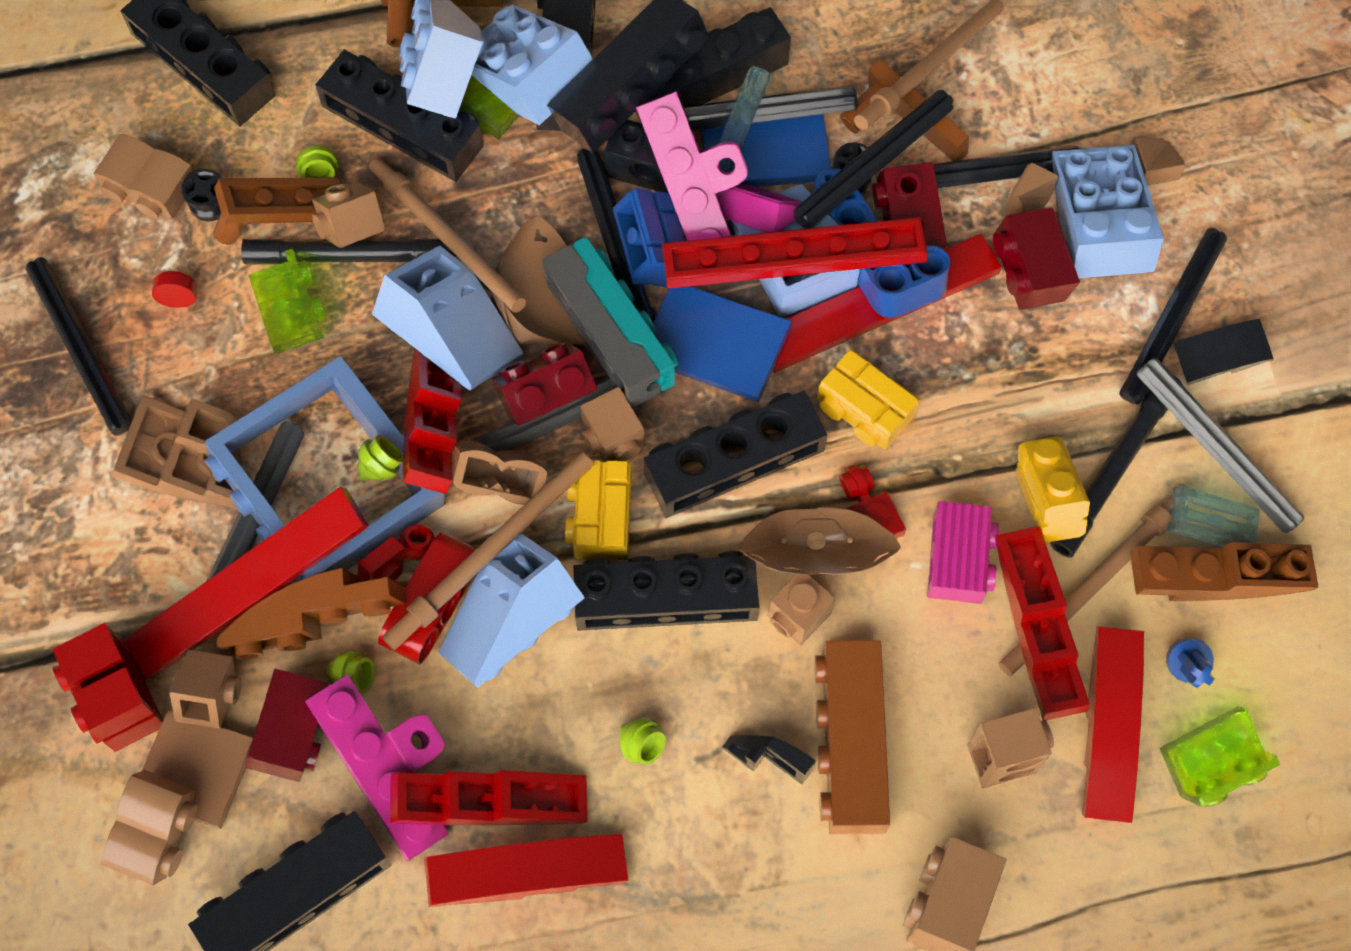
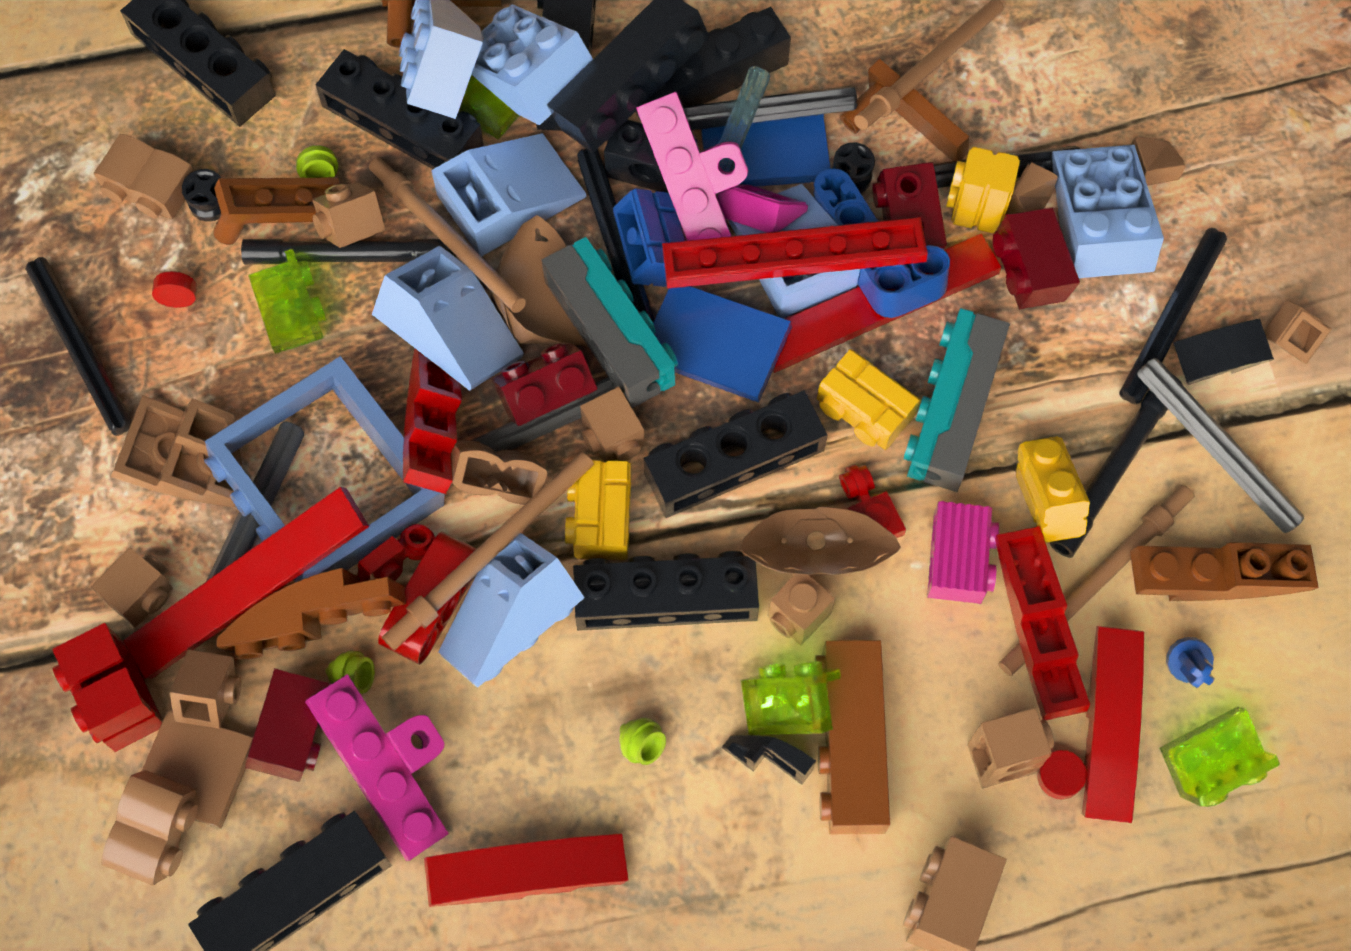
lime plate [357,435,404,481] -> none
red slope [390,770,588,826] -> none
black axle [793,90,954,229] -> none
clear light blue tile [1168,486,1260,547] -> none
none -> medium nougat brick [91,547,173,628]
none -> light blue slope [431,133,587,257]
none -> clear neon green bracket [741,661,841,735]
none -> piece [903,308,1010,492]
none -> yellow brick [946,147,1020,234]
none -> red tile [1037,750,1087,800]
none -> medium nougat slope [1264,300,1332,364]

